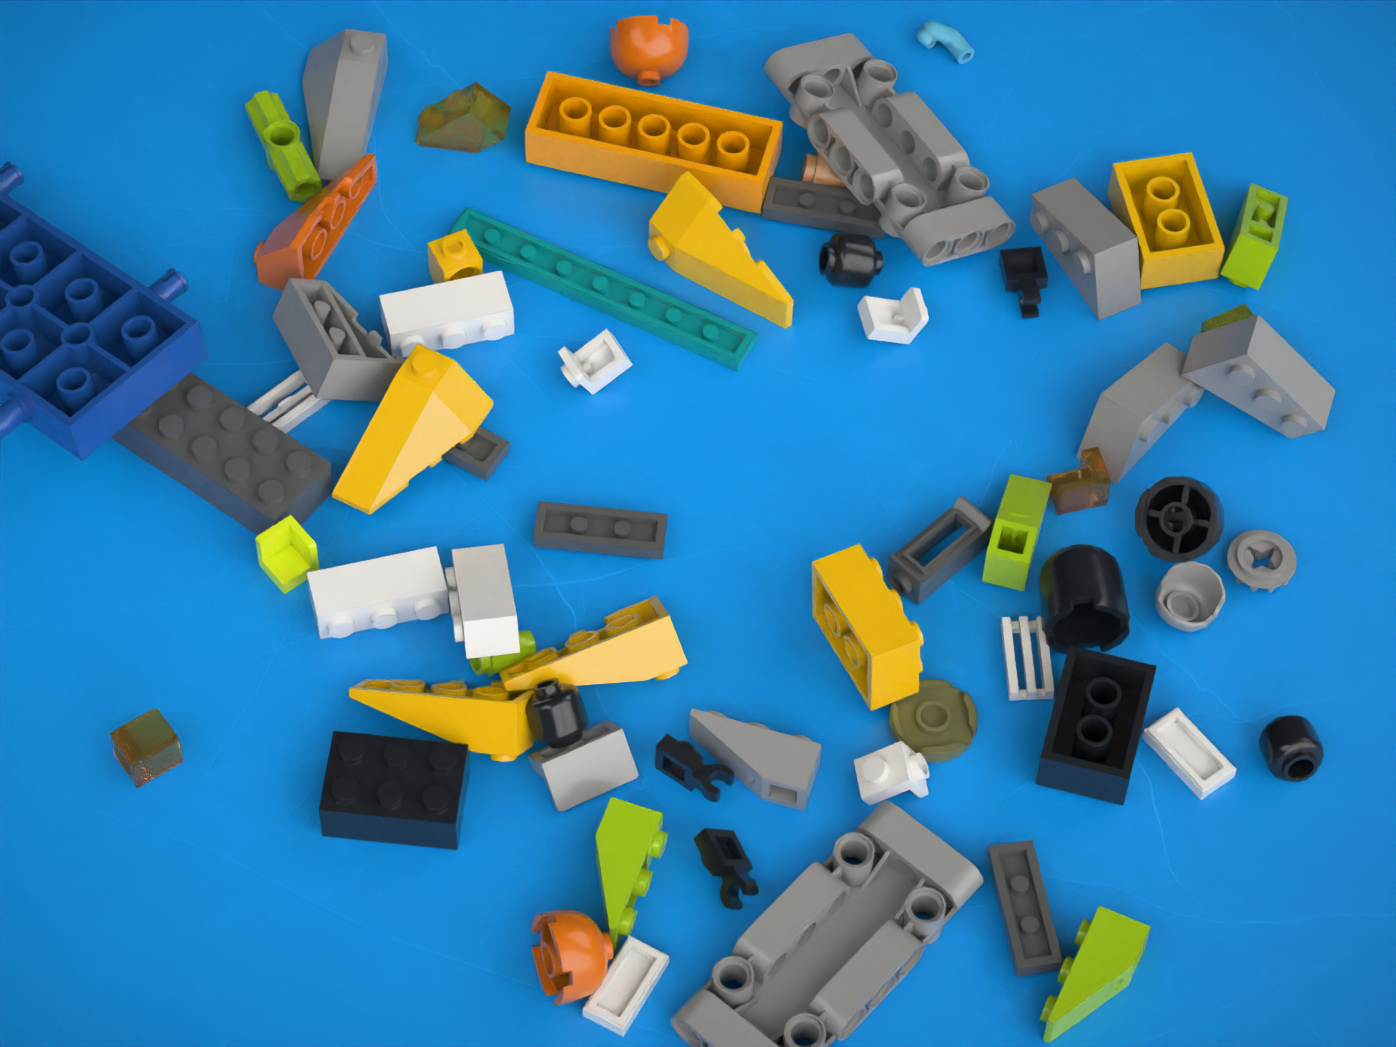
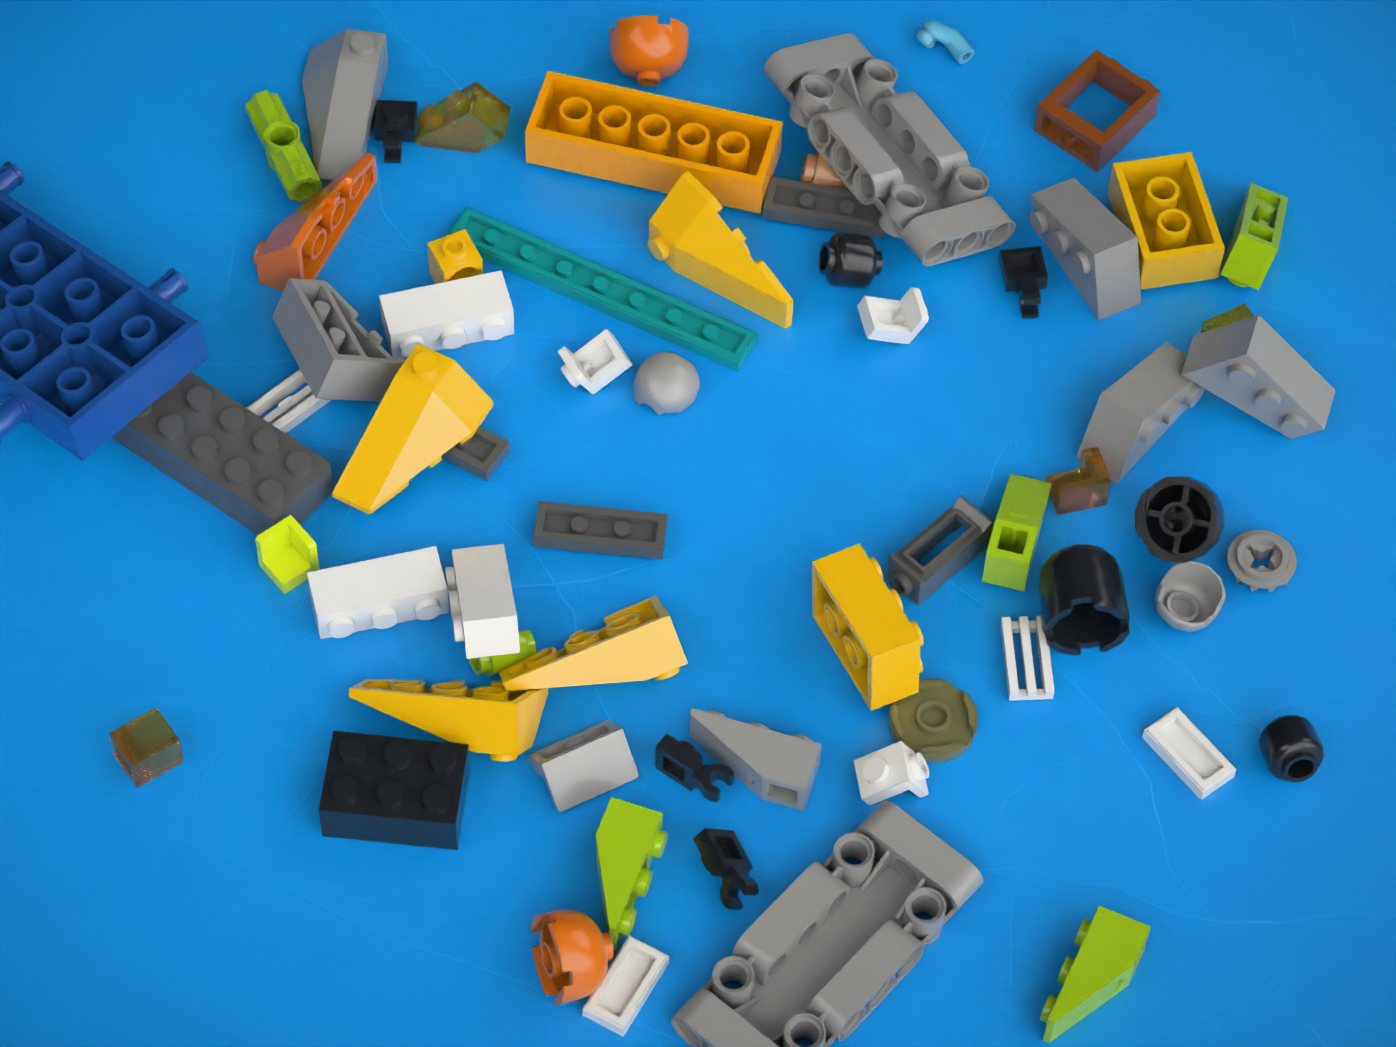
black head [526,678,589,749] -> none
dark grey plate [986,840,1063,977] -> none
black brick [1035,645,1157,806] -> none
none -> black plate [374,100,418,163]
none -> light grey hair [632,352,700,415]
none -> dark orange window [1034,49,1160,172]

